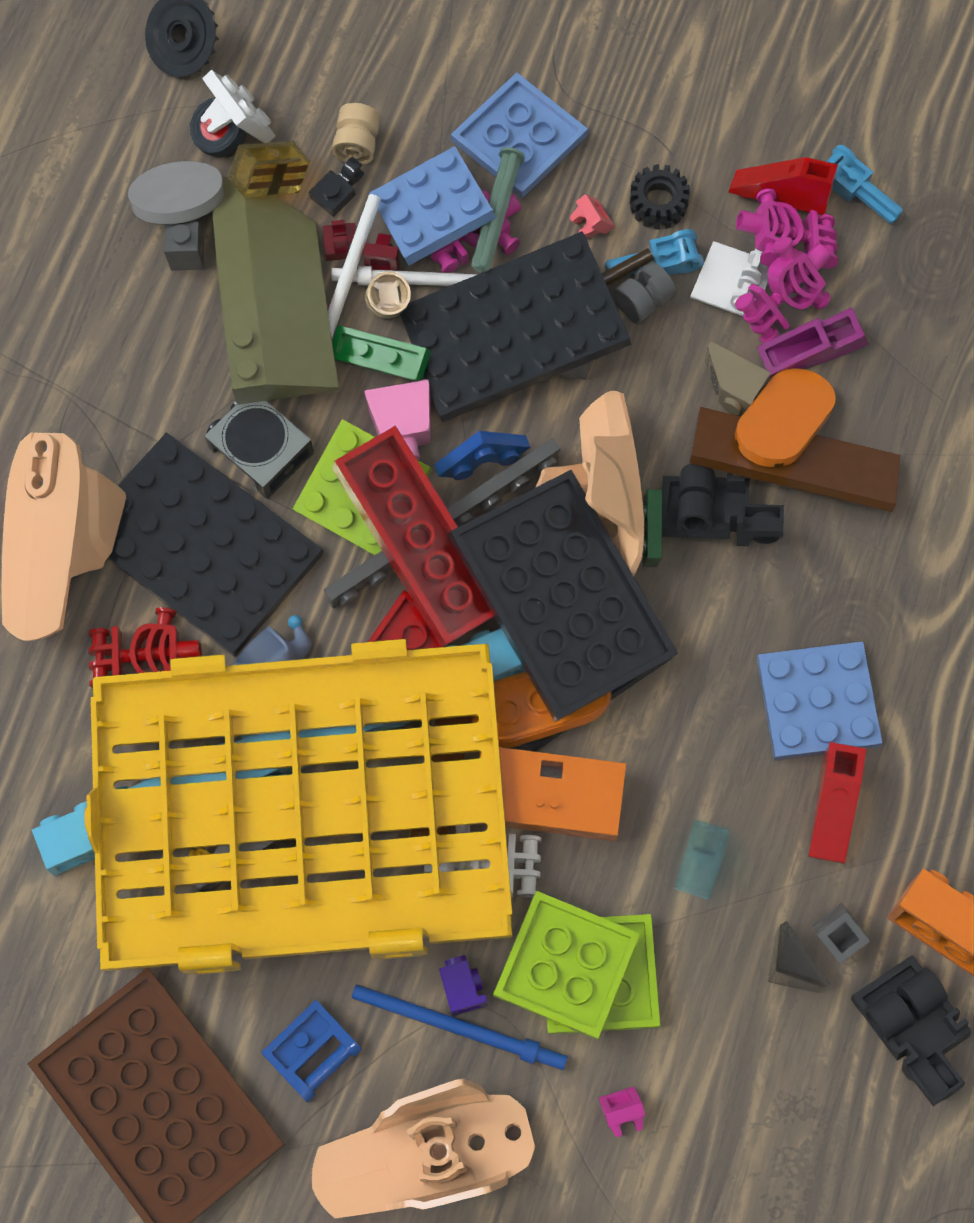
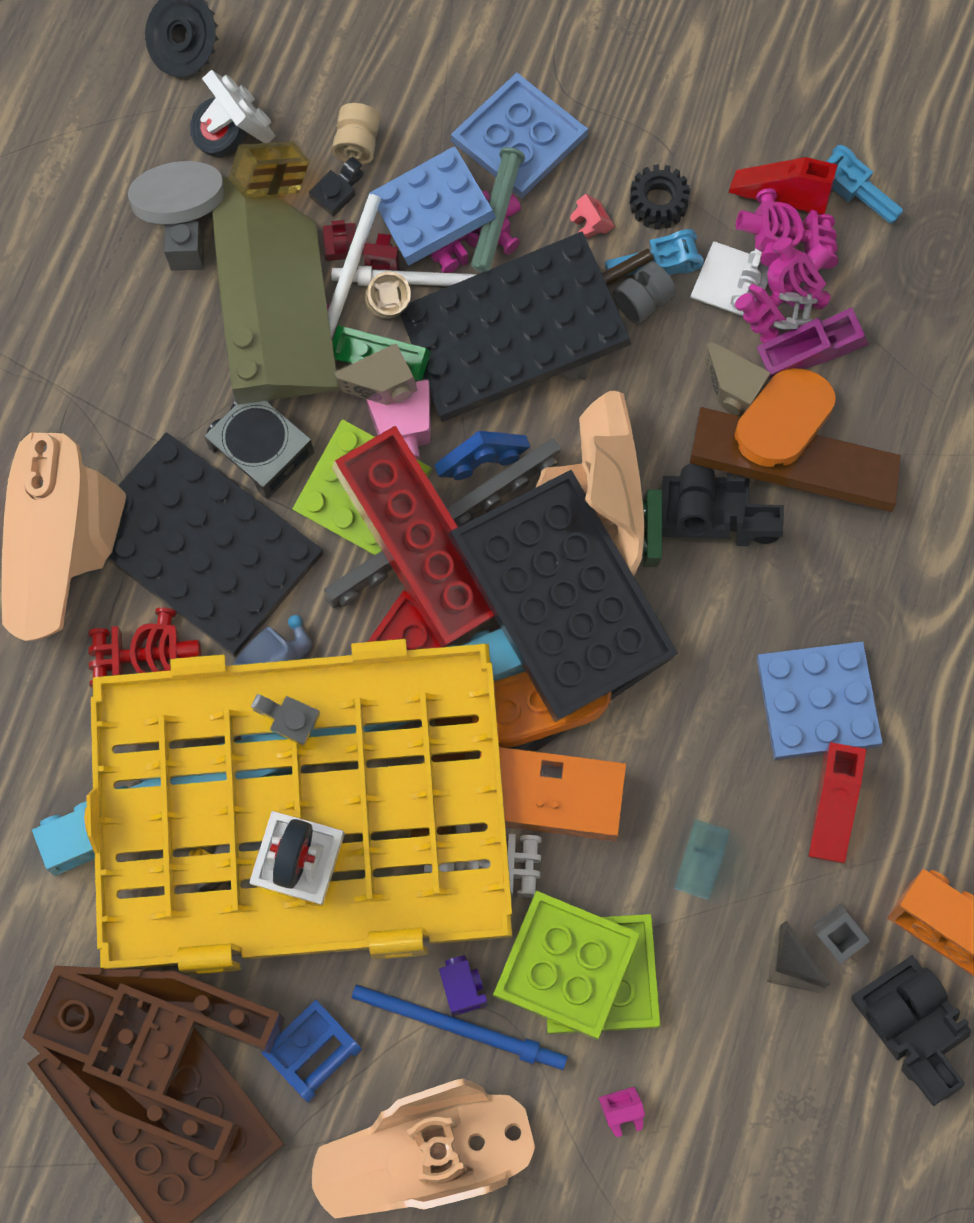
none -> reddish brown wedge [22,966,285,1163]
none -> white plate [249,811,345,905]
none -> dark grey plate [251,694,321,746]
none -> dark tan slope [334,343,418,405]
none -> light grey piece [774,292,818,329]

